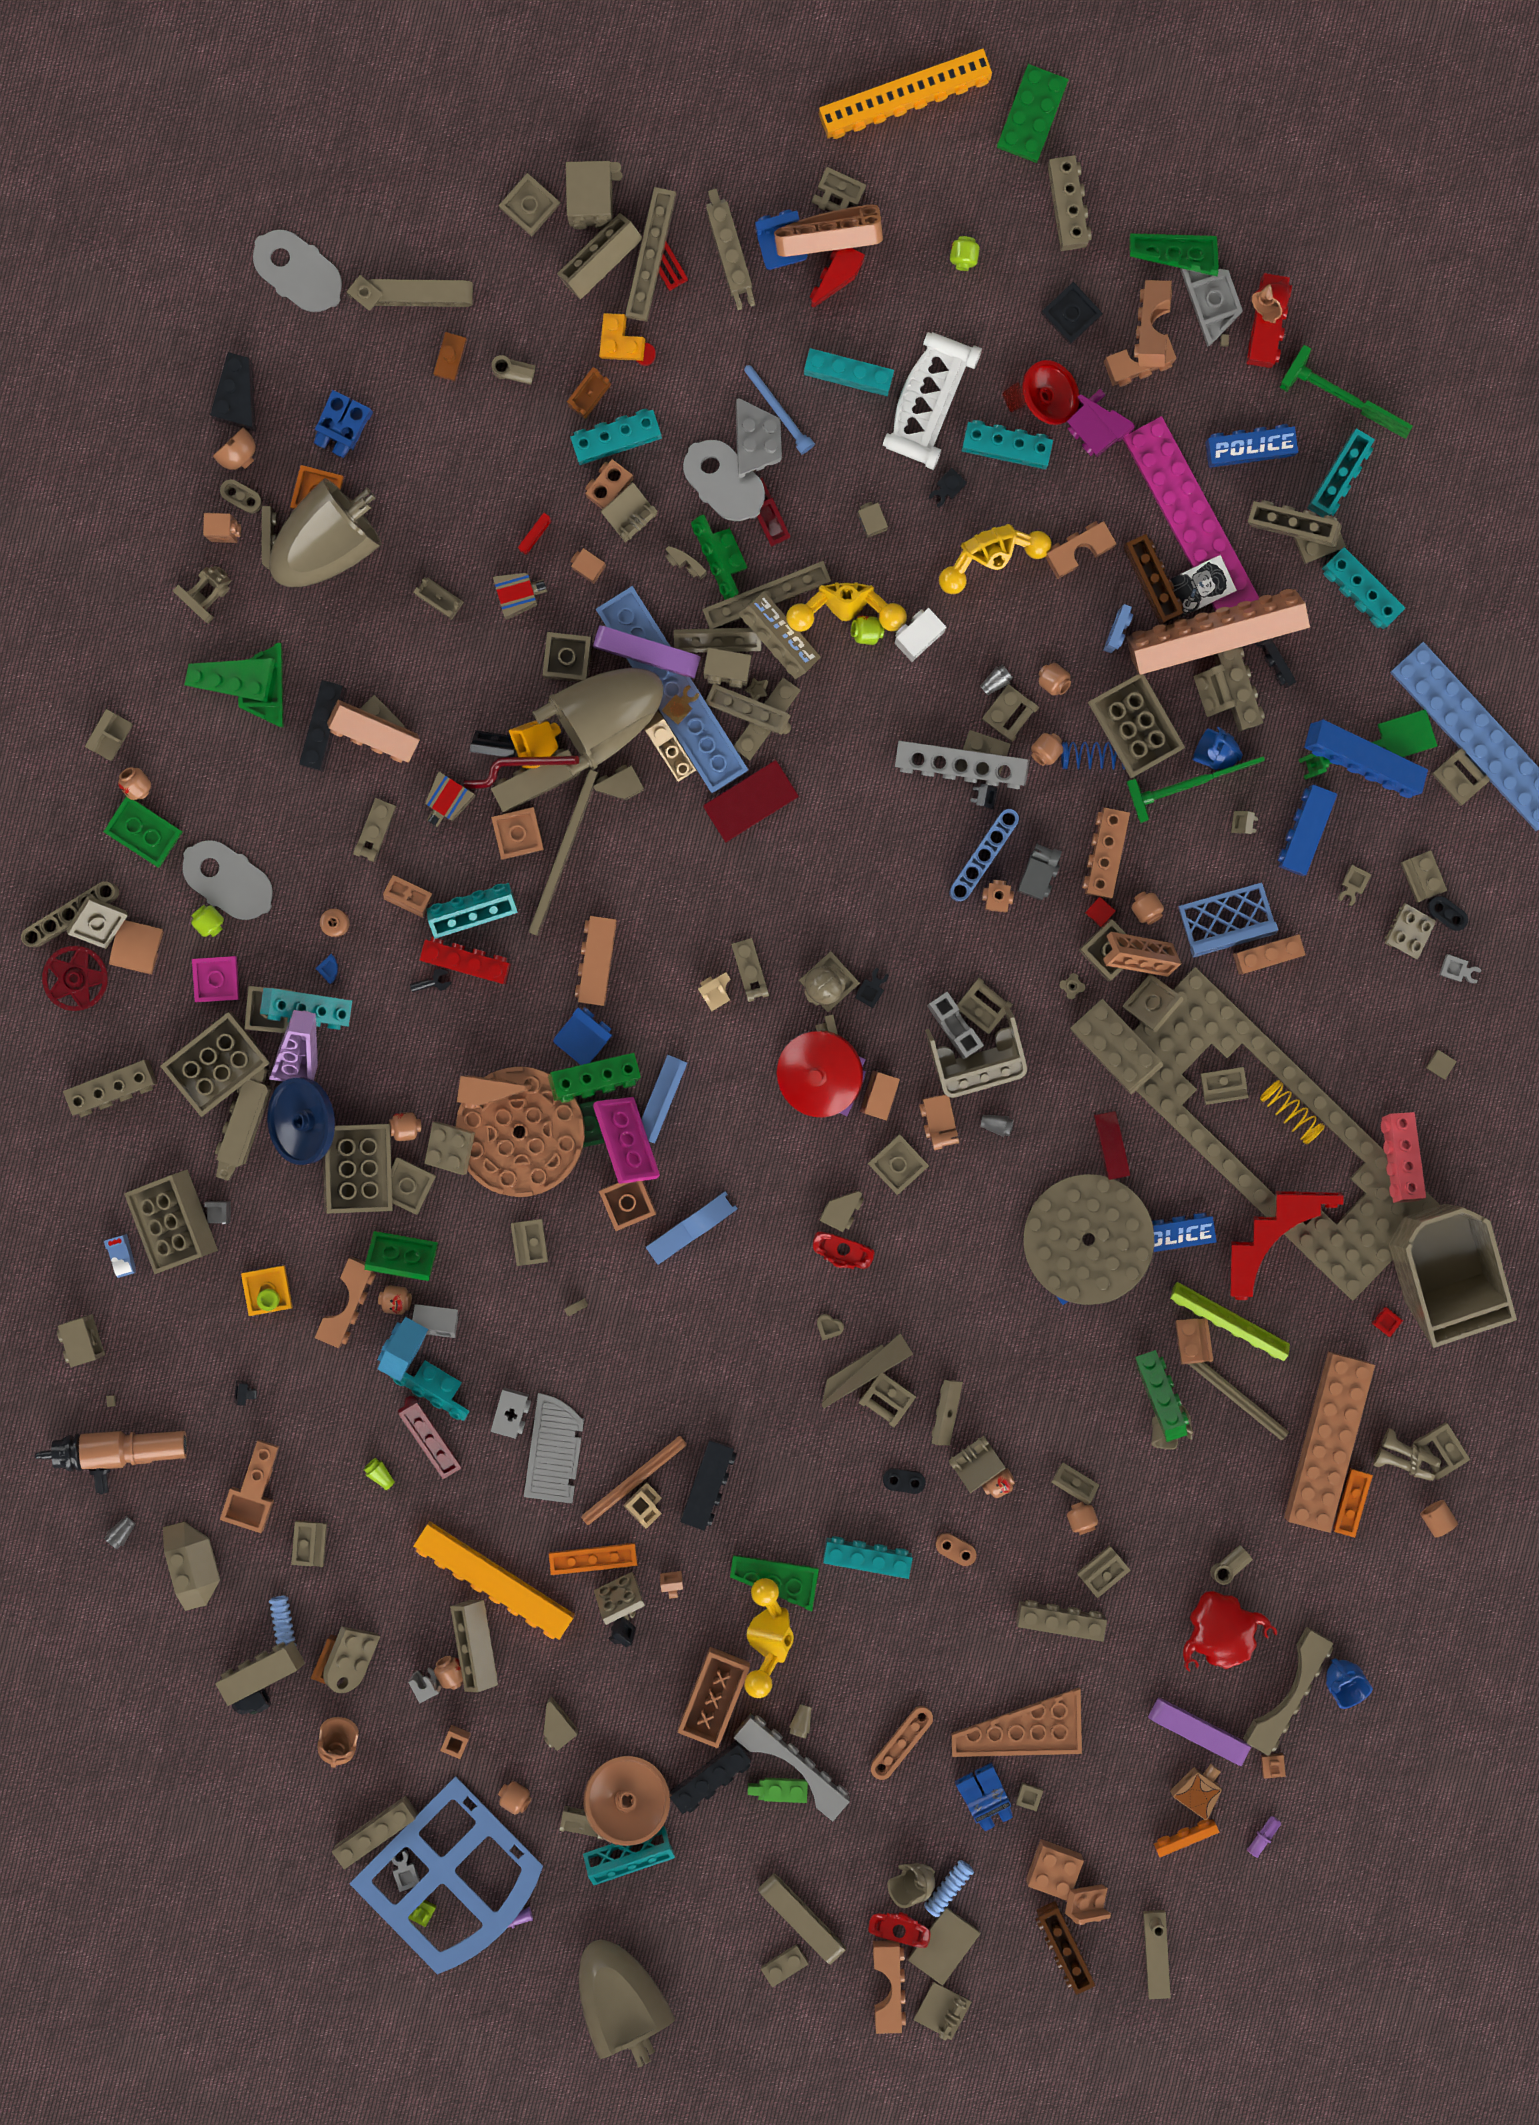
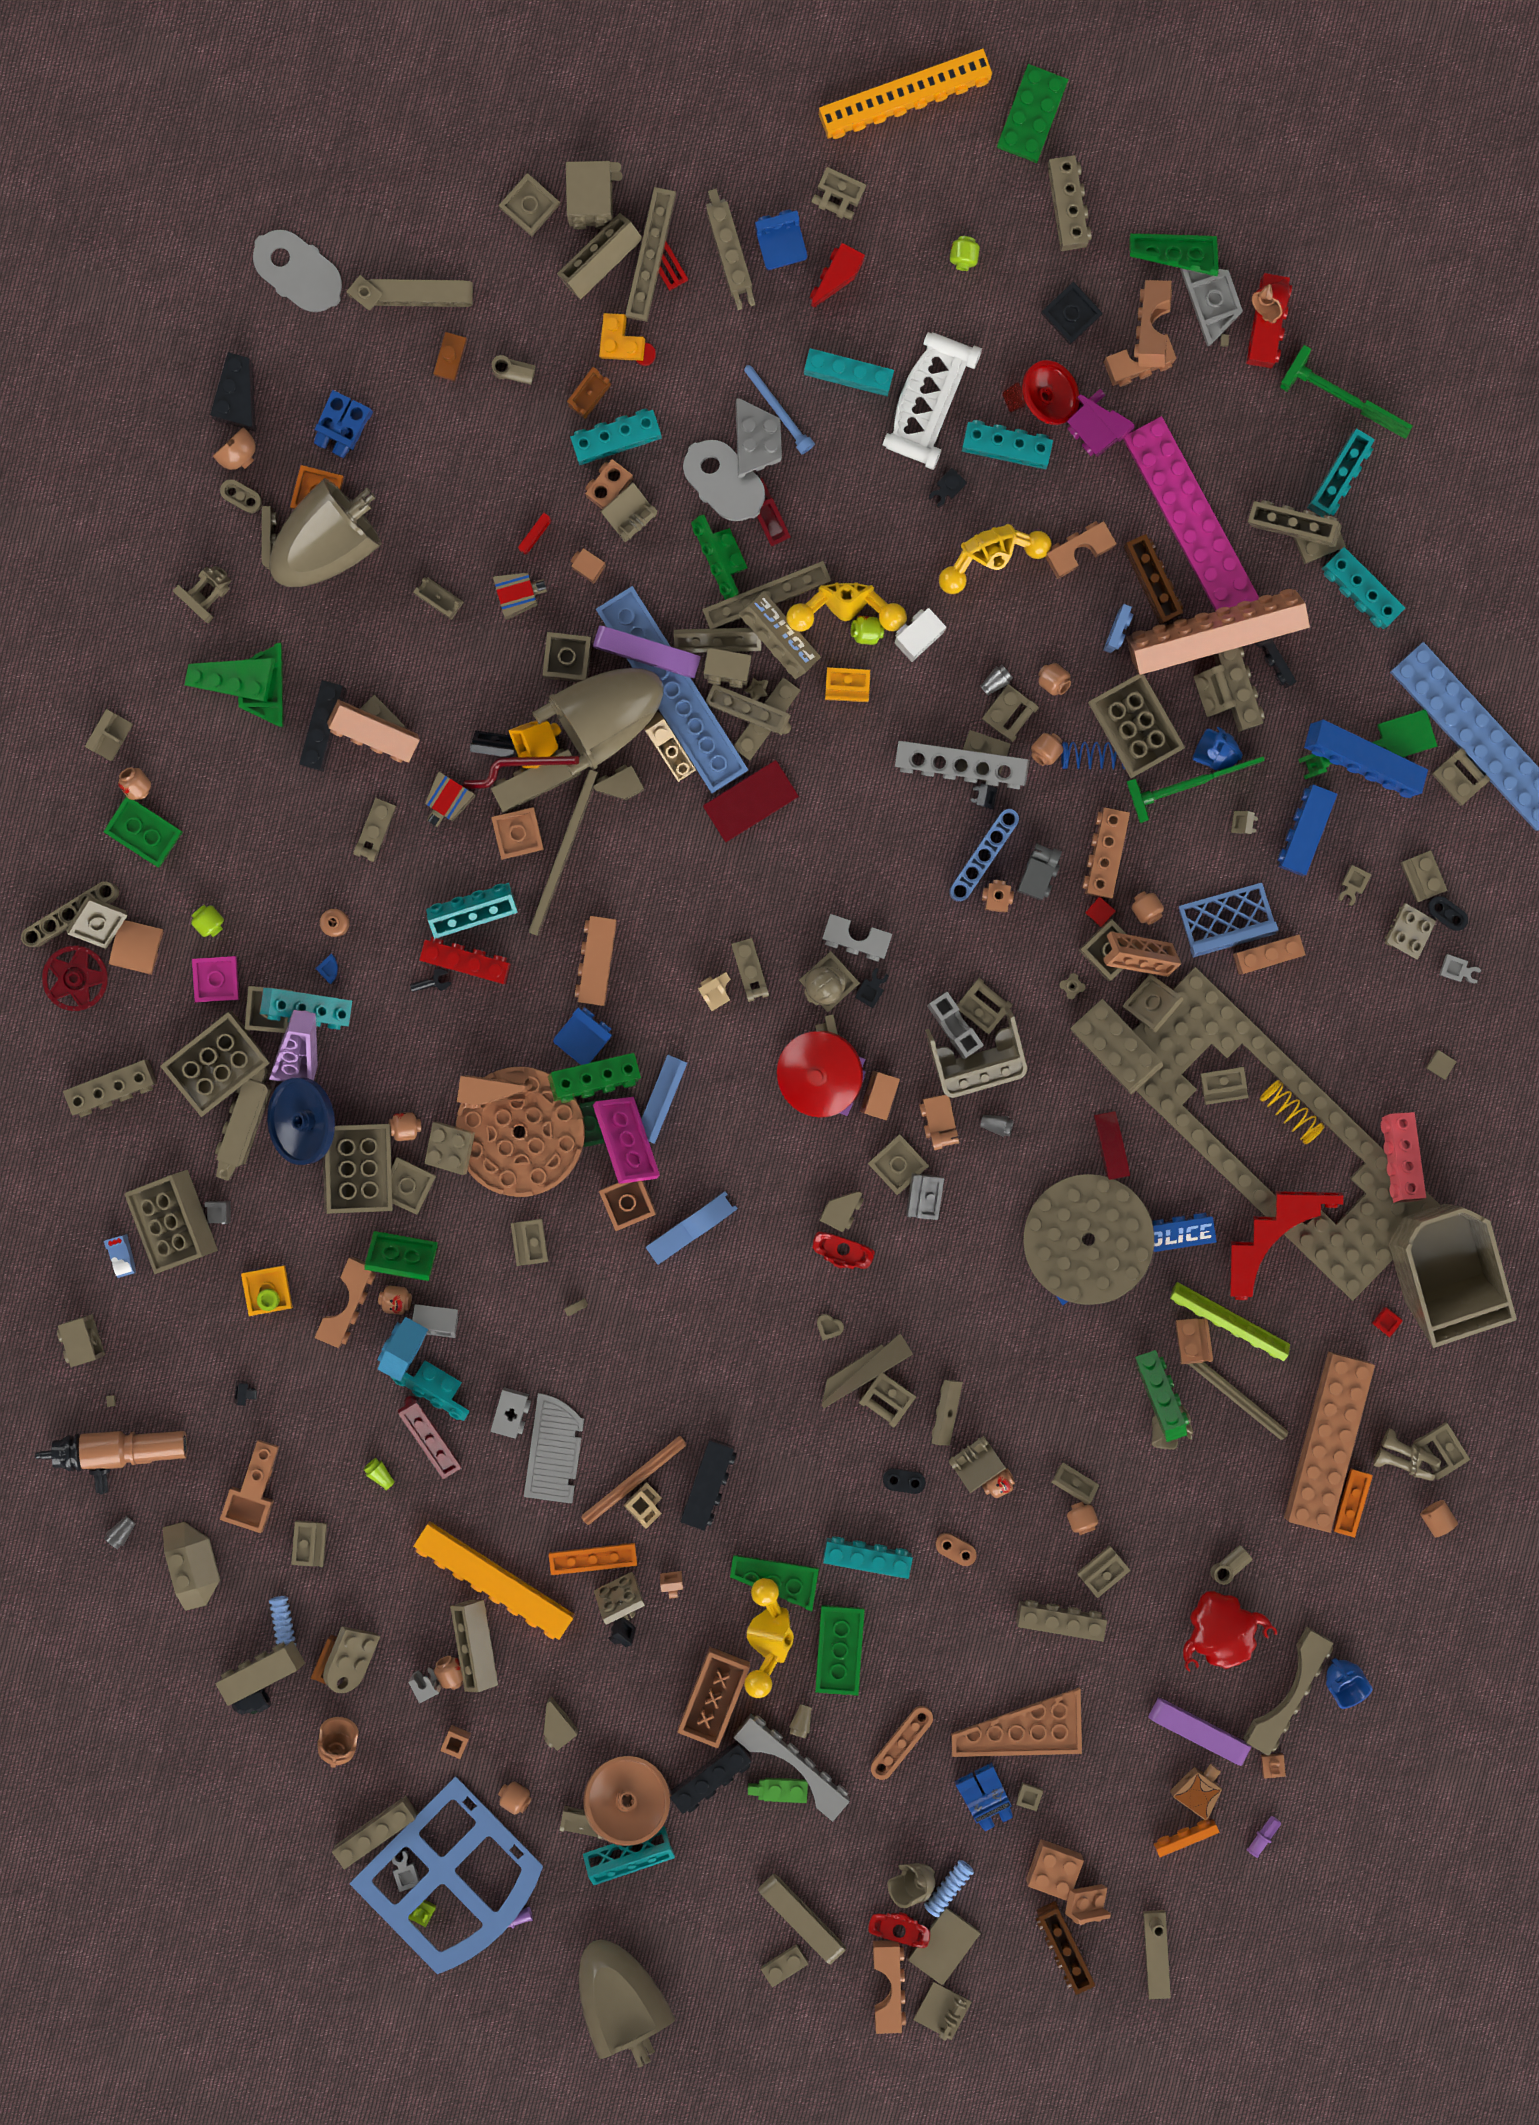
light grey piece [183,840,273,920] -> none
nougat brick [203,513,241,543] -> none
nougat hinge [383,875,432,918] -> none
clear orange plate [662,685,699,725] -> none
dark tan slope [665,546,707,580] -> none
nougat beam [774,205,883,257] -> none
dark tan brick [857,502,888,538] -> none
sticker [1170,555,1237,617] -> none
blue brick [1205,424,1298,468] -> none
none -> green plate [815,1605,865,1696]
none -> light grey arch [822,914,892,962]
none -> light orange plate [825,667,870,702]
none -> flat silver plate [906,1173,944,1220]

